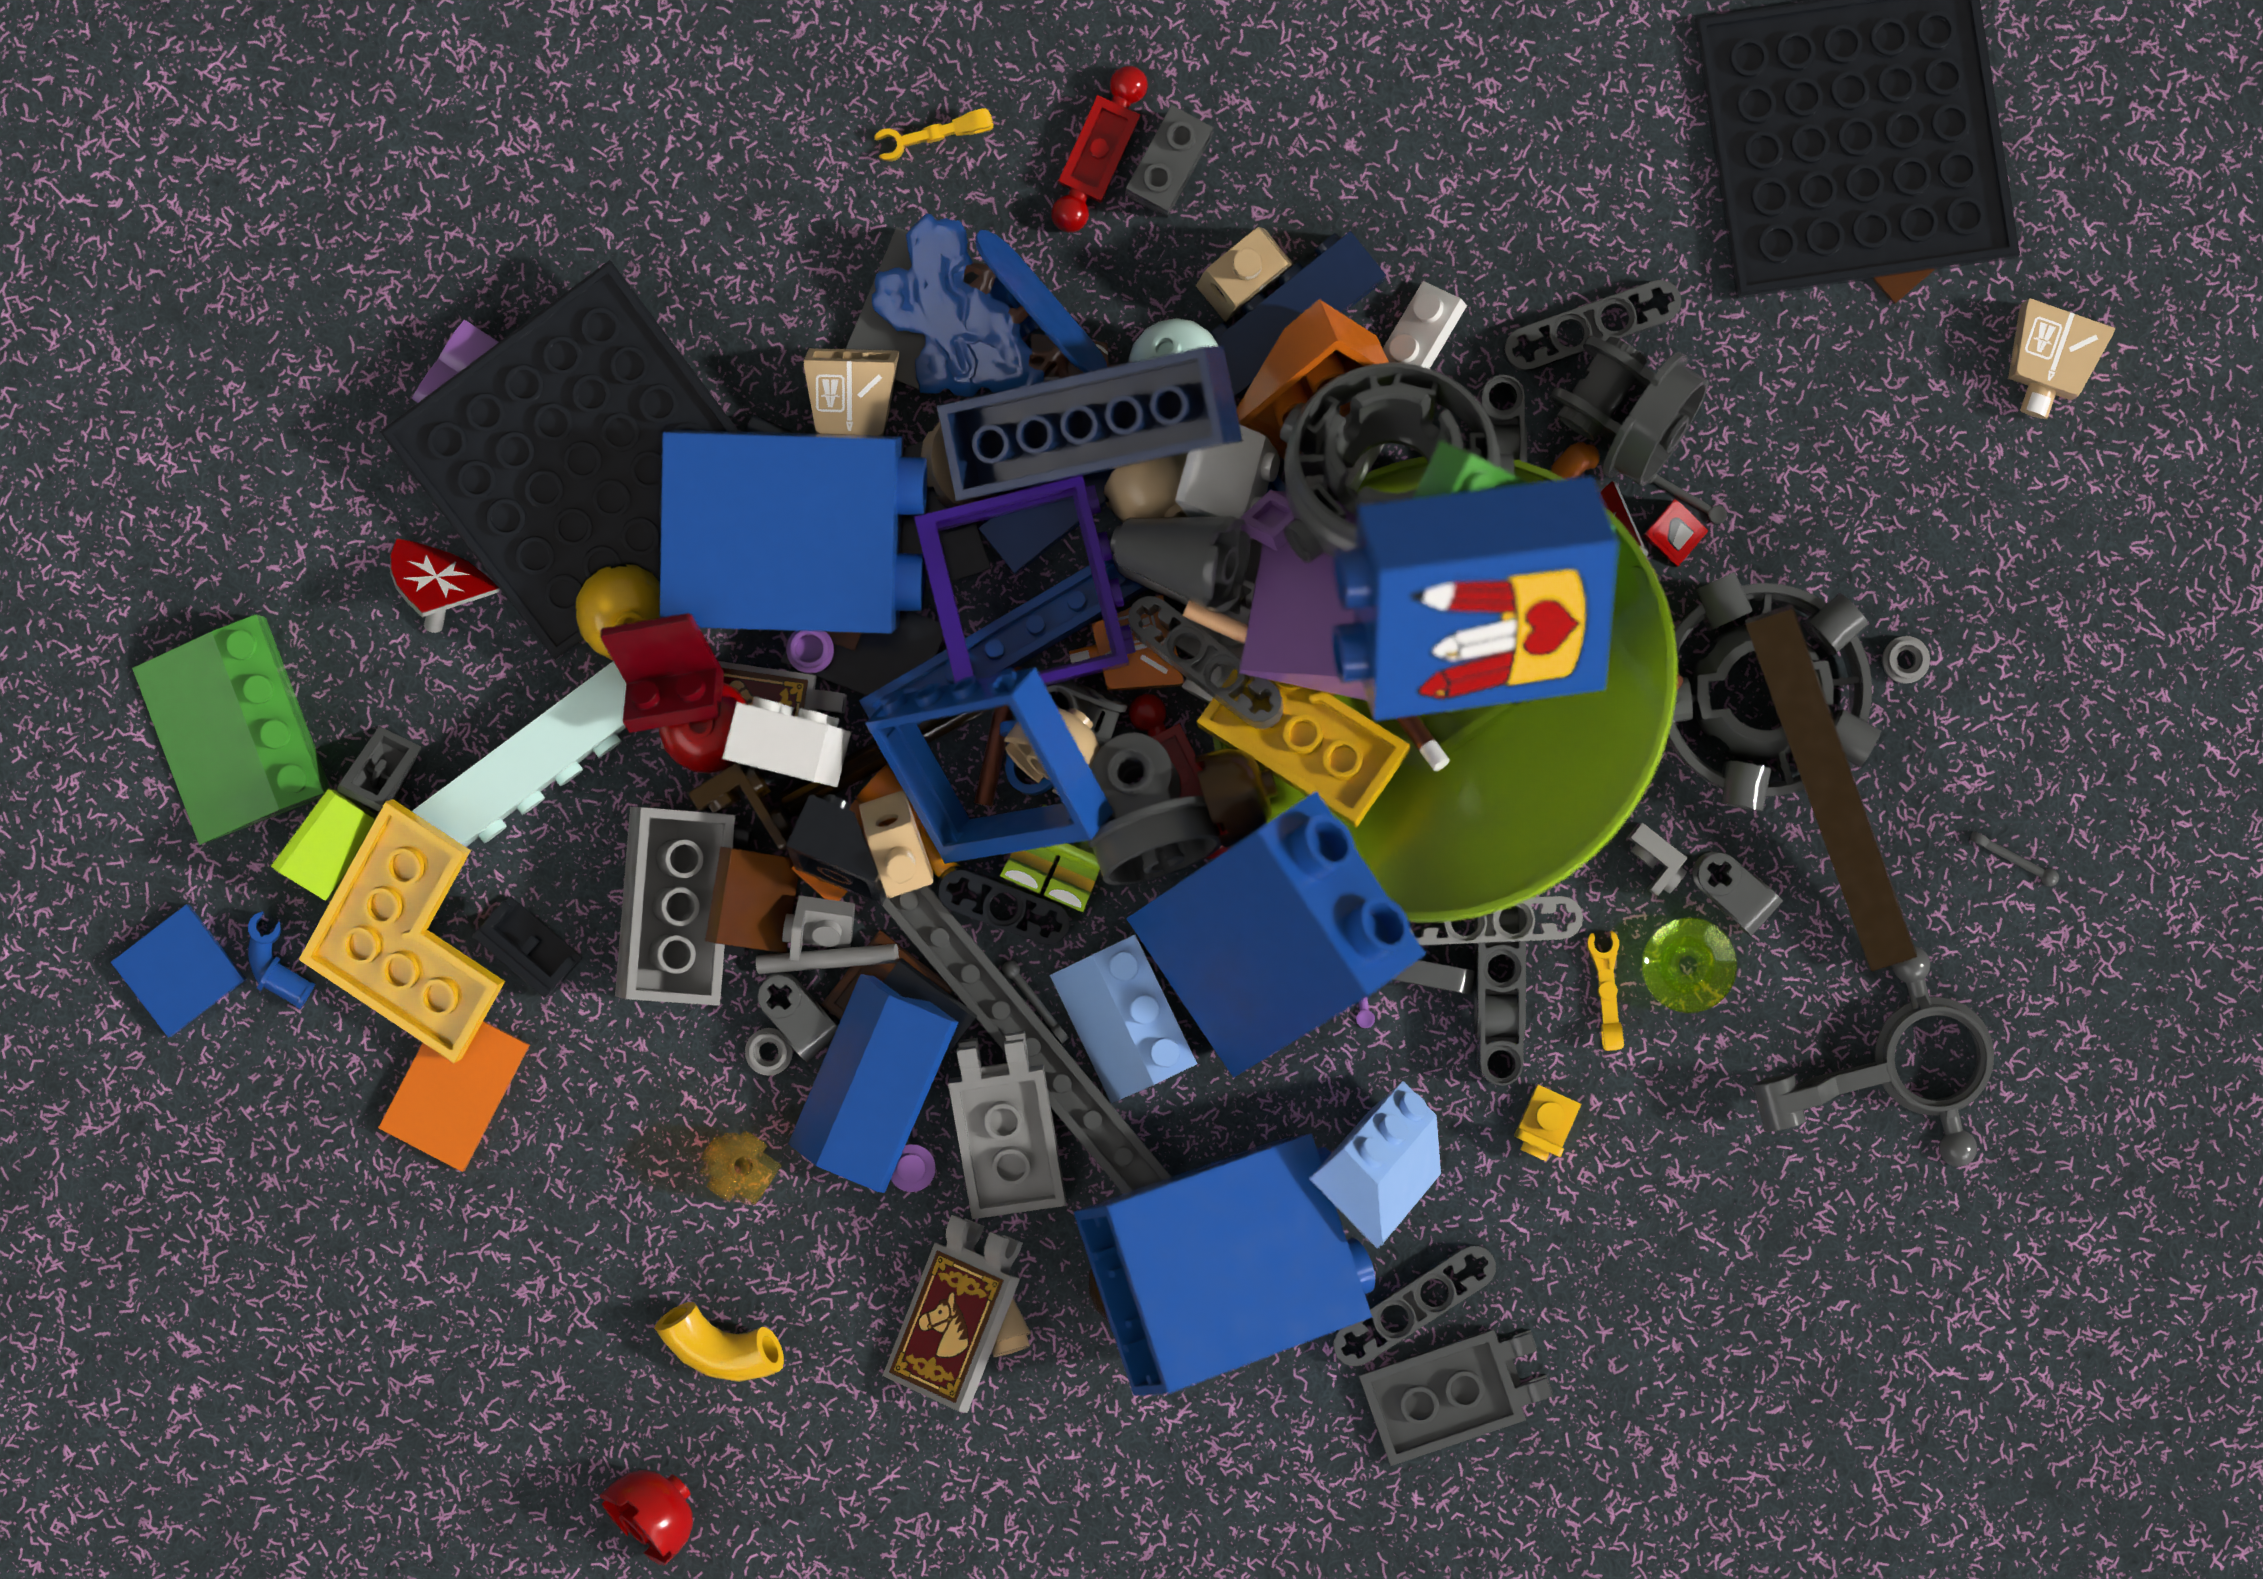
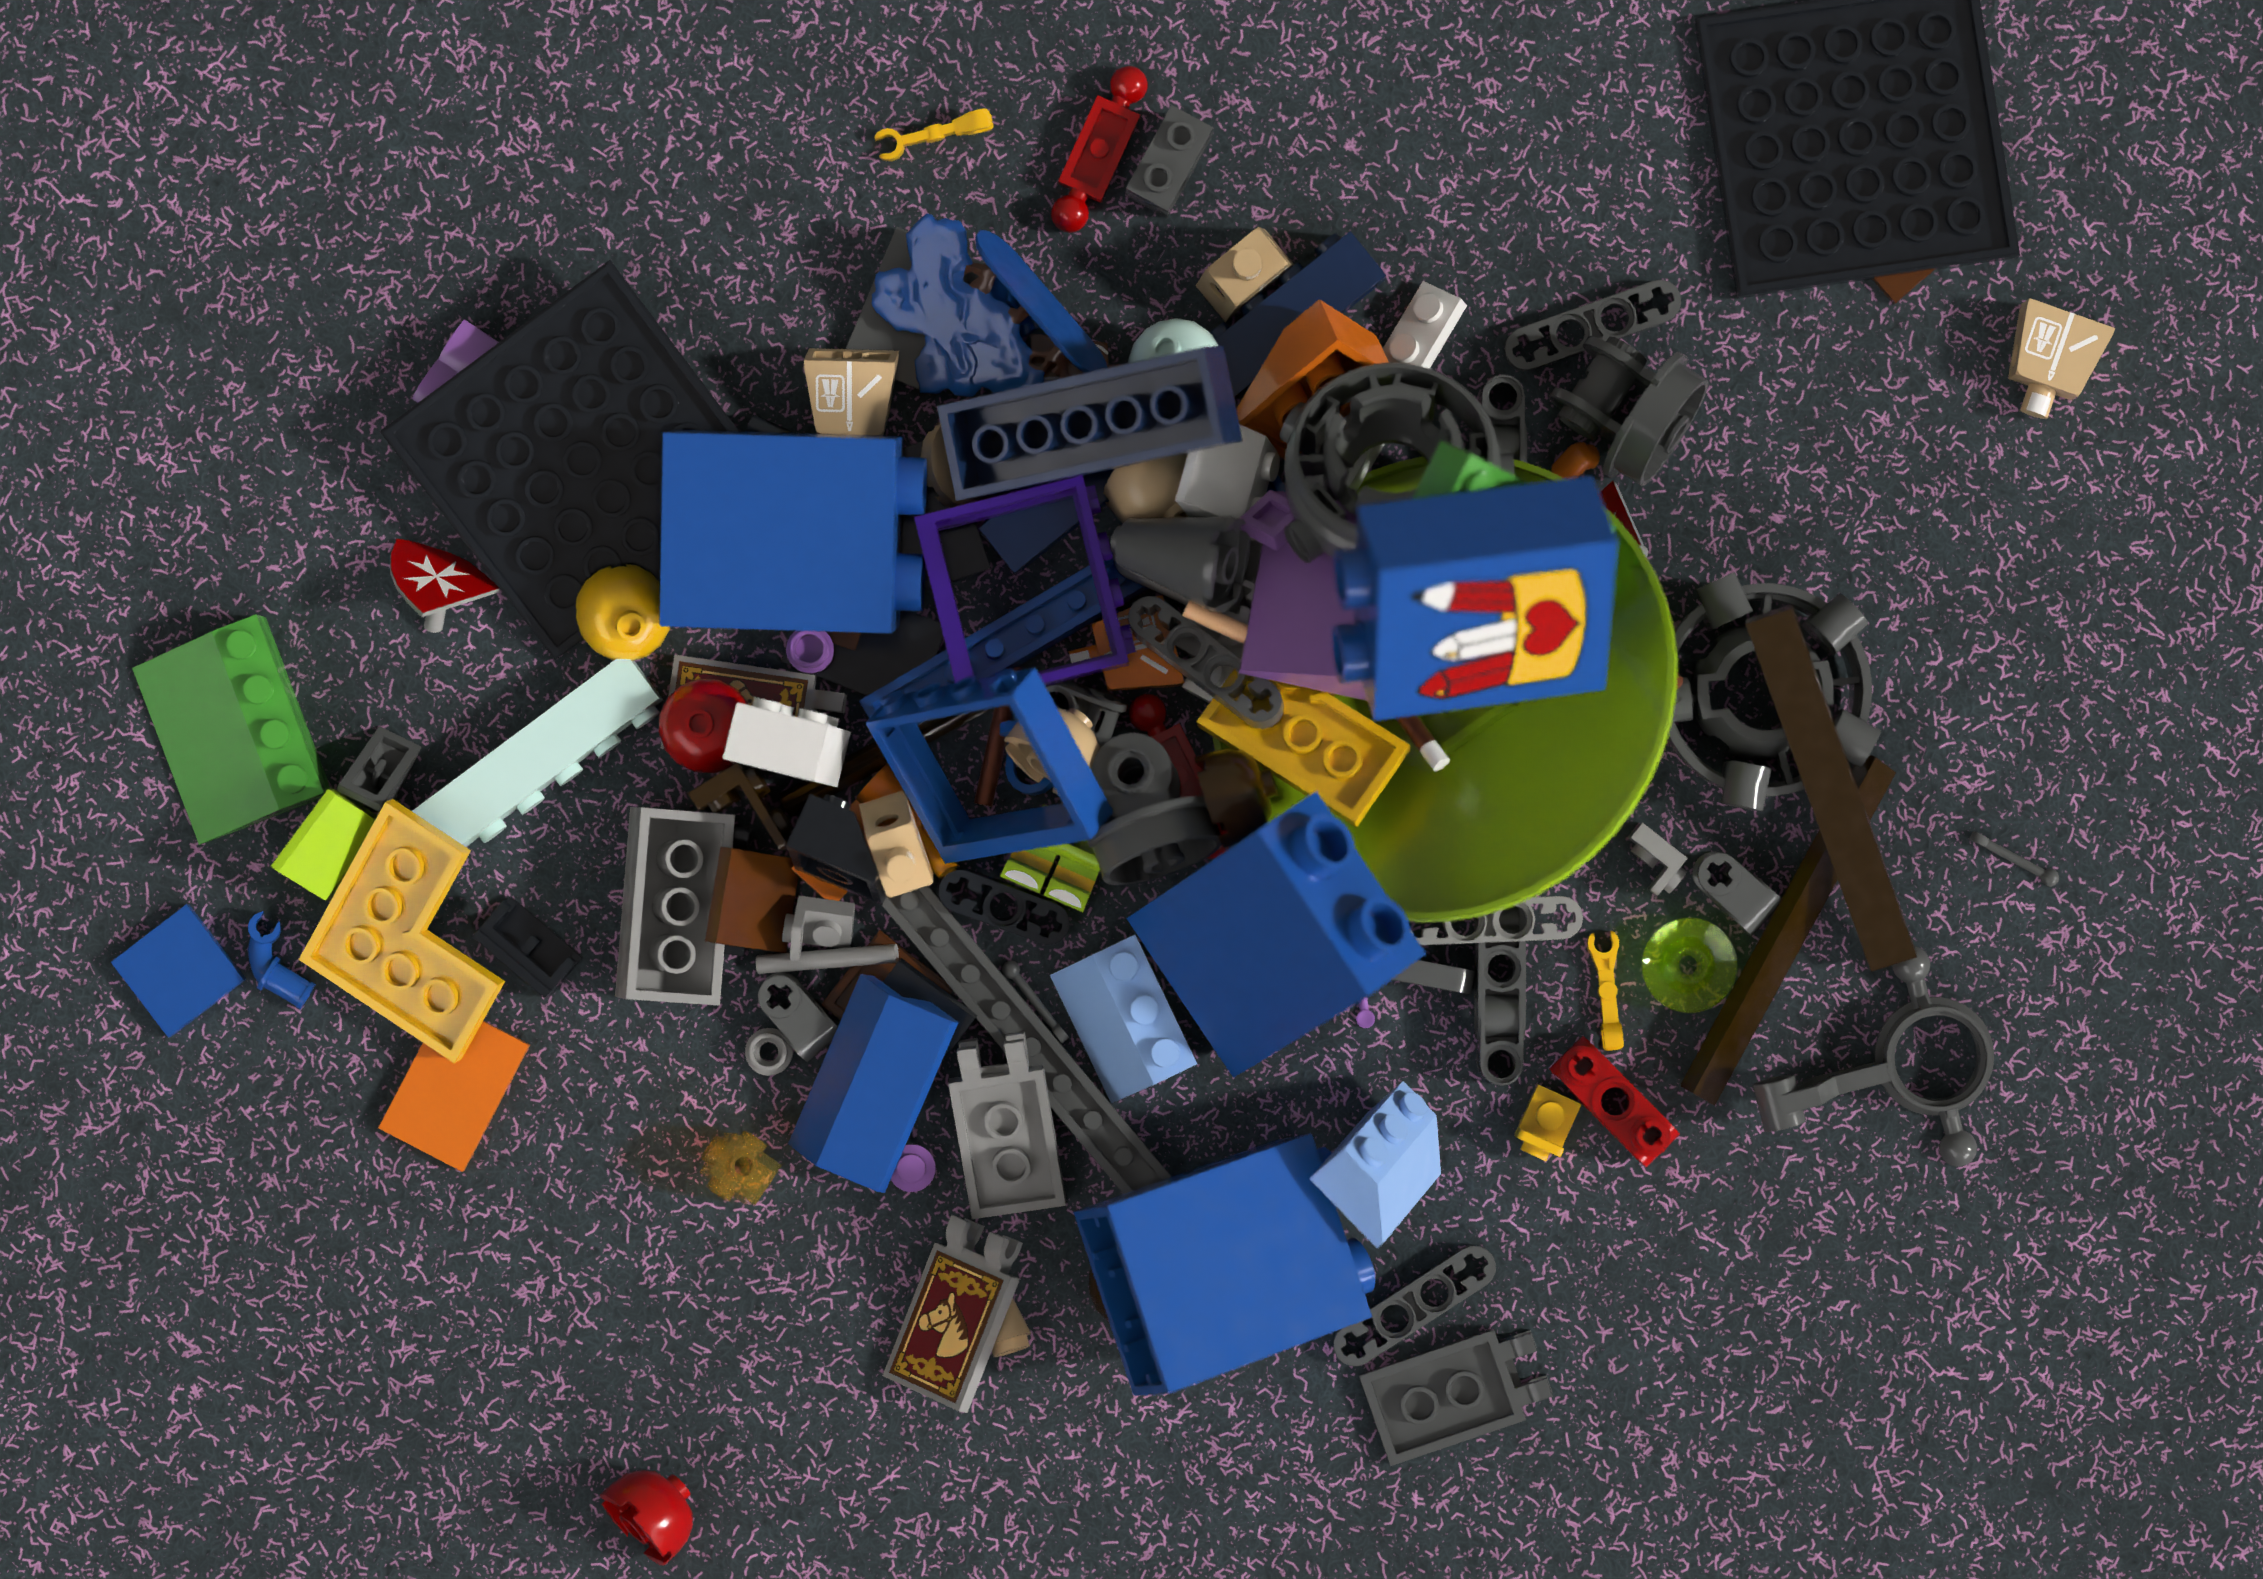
dark red bracket [600,613,724,733] -> none
yellow cylinder [655,1302,784,1382] -> none
red slope [1641,499,1708,567] -> none
dark grey hinge [1647,474,1727,524] -> none
light grey plate [1882,636,1930,684] -> none
none -> red piece [1549,1036,1680,1168]
none -> dark brown tile [1681,755,1896,1106]

